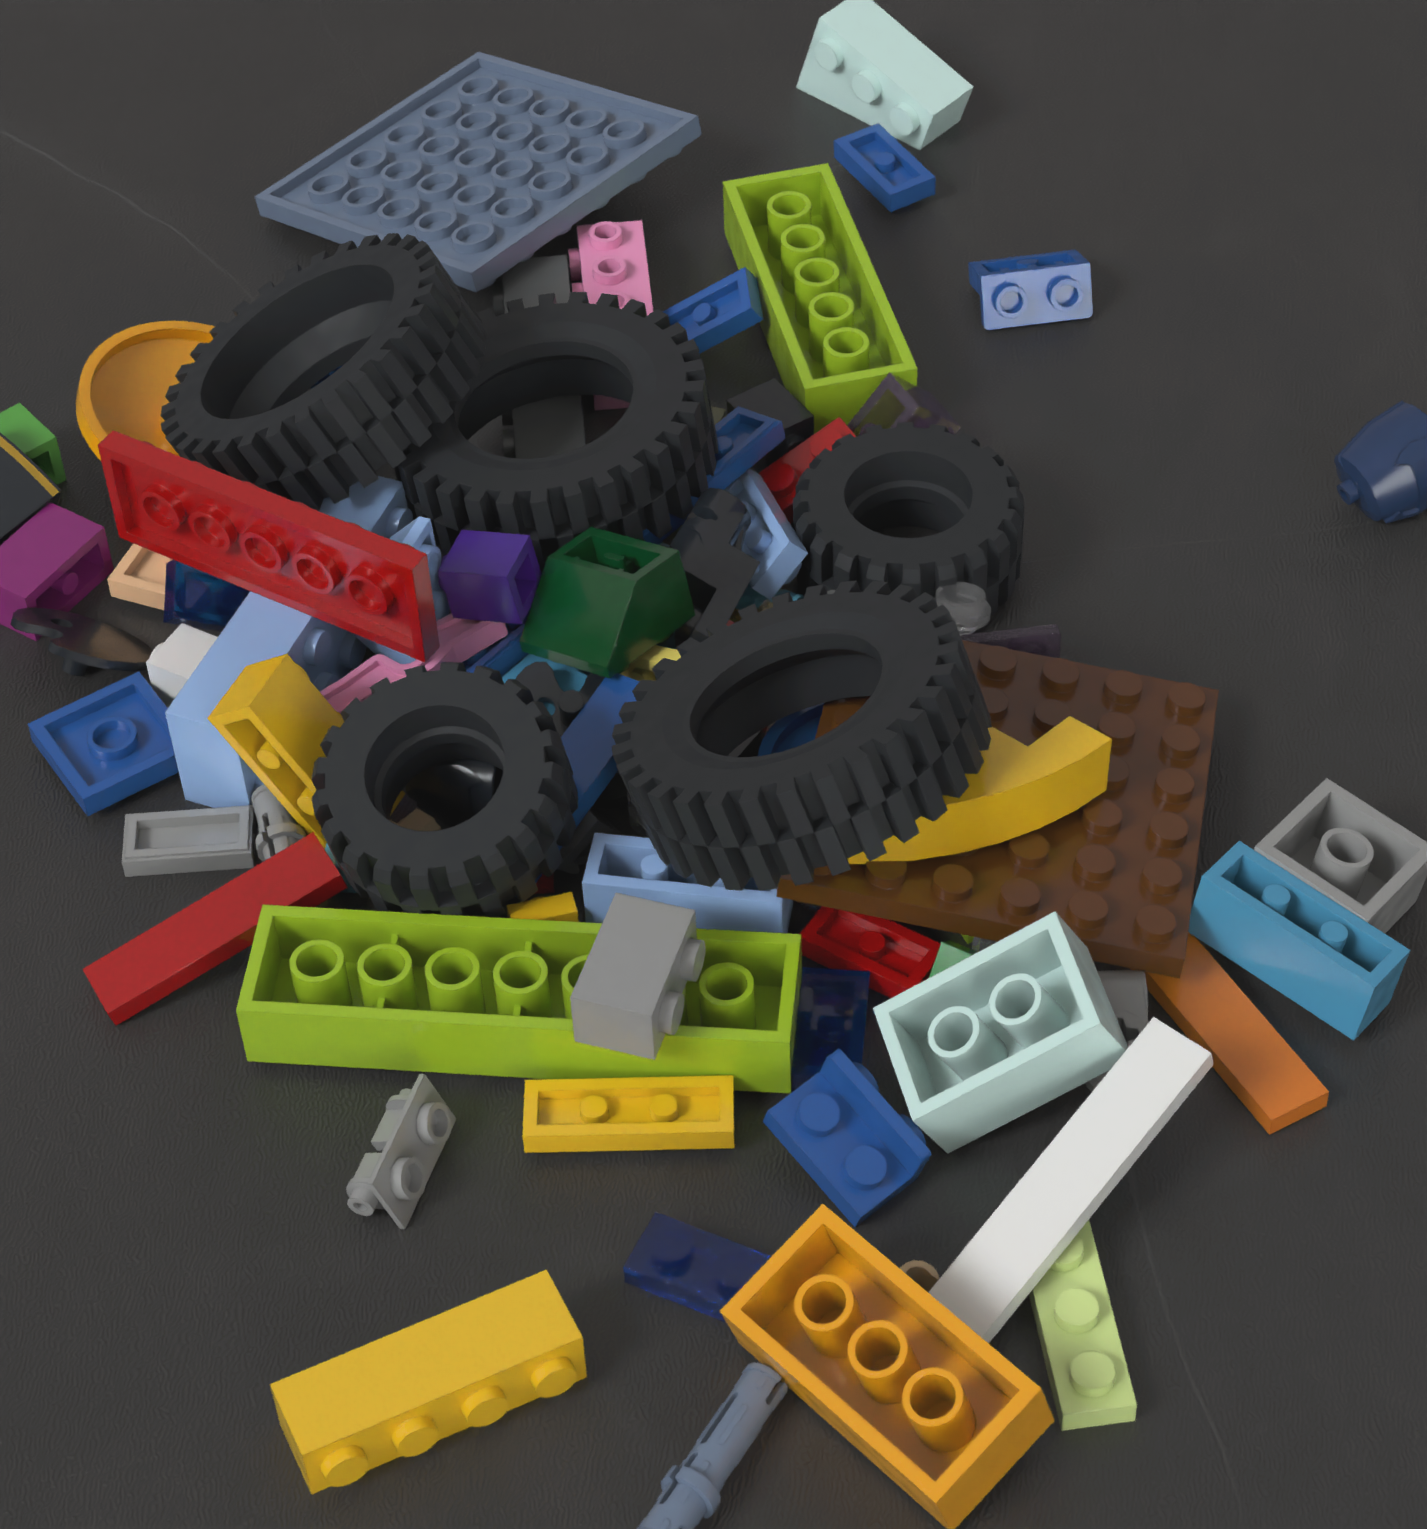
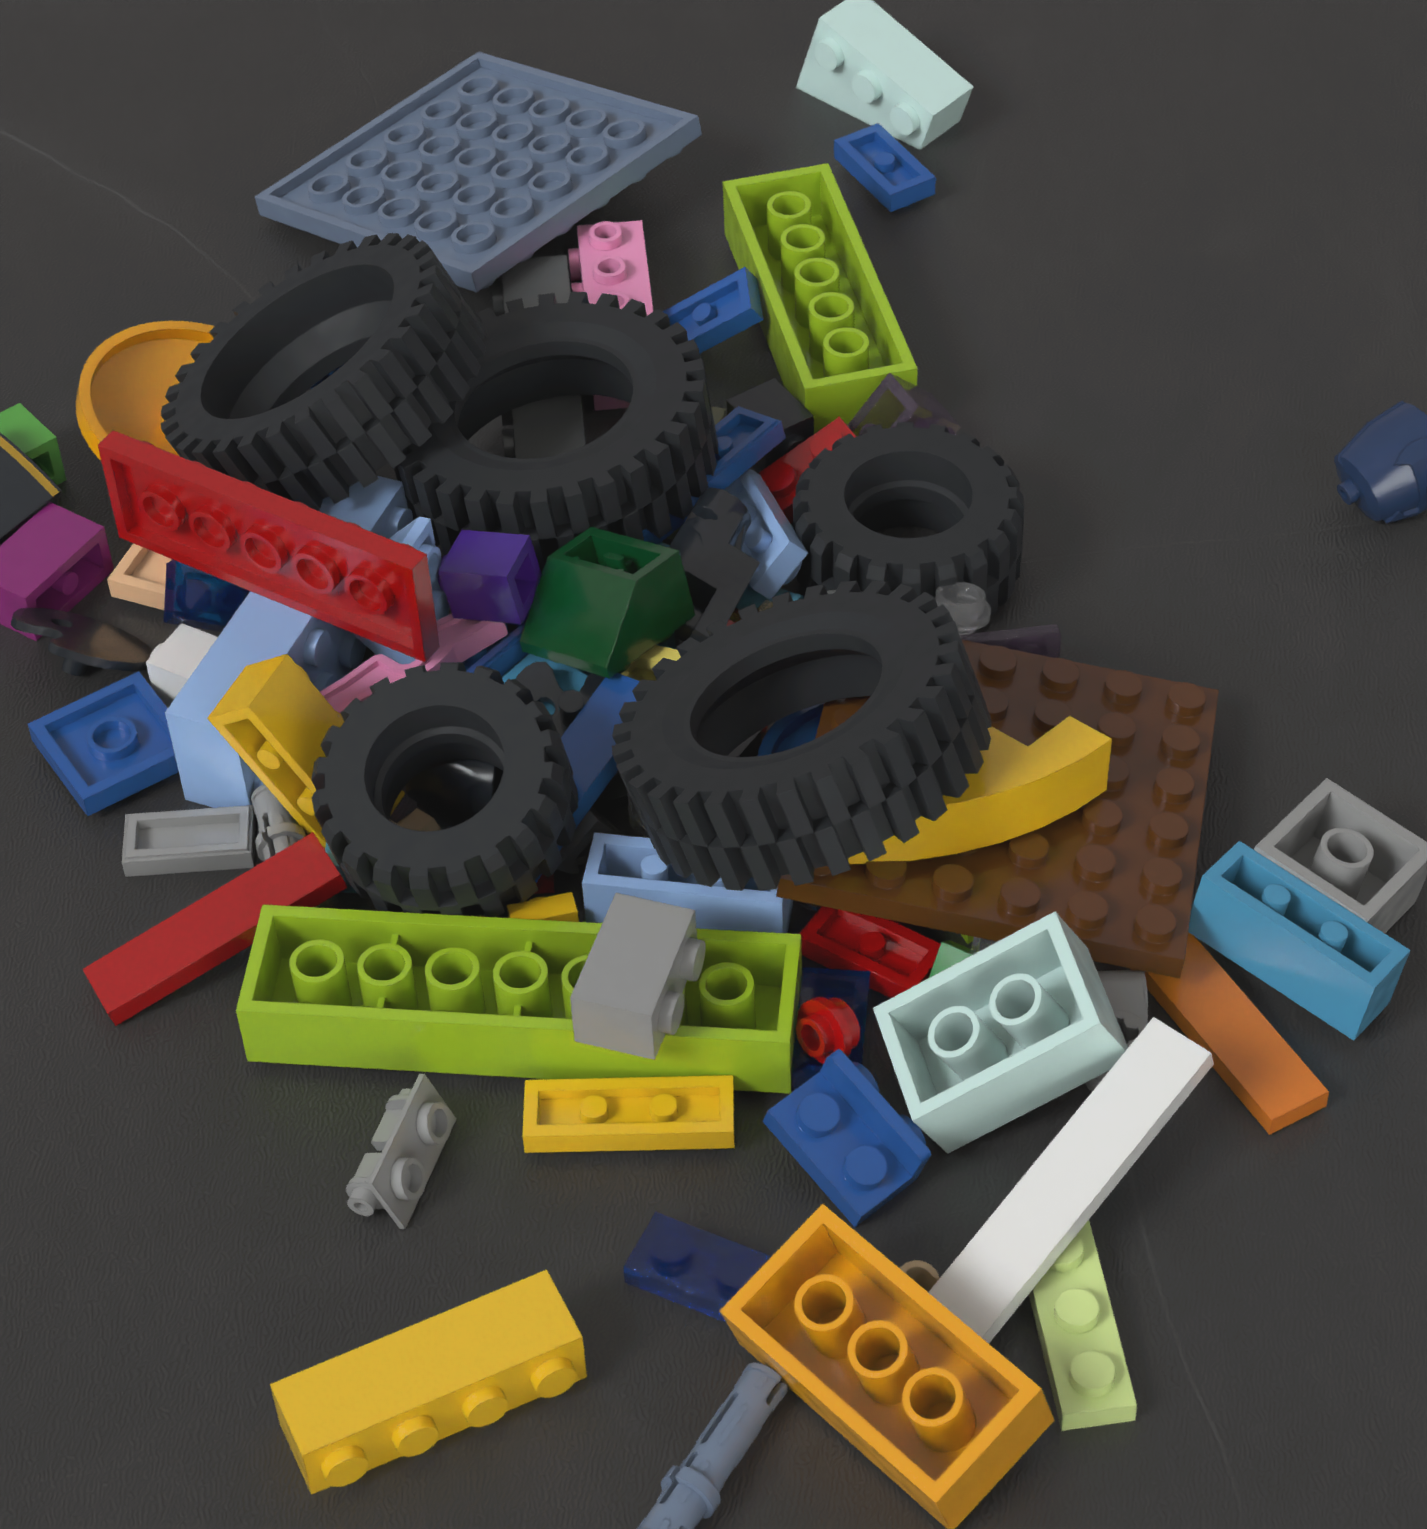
bracket [968,249,1093,330] -> none
none -> red plate [796,997,860,1064]

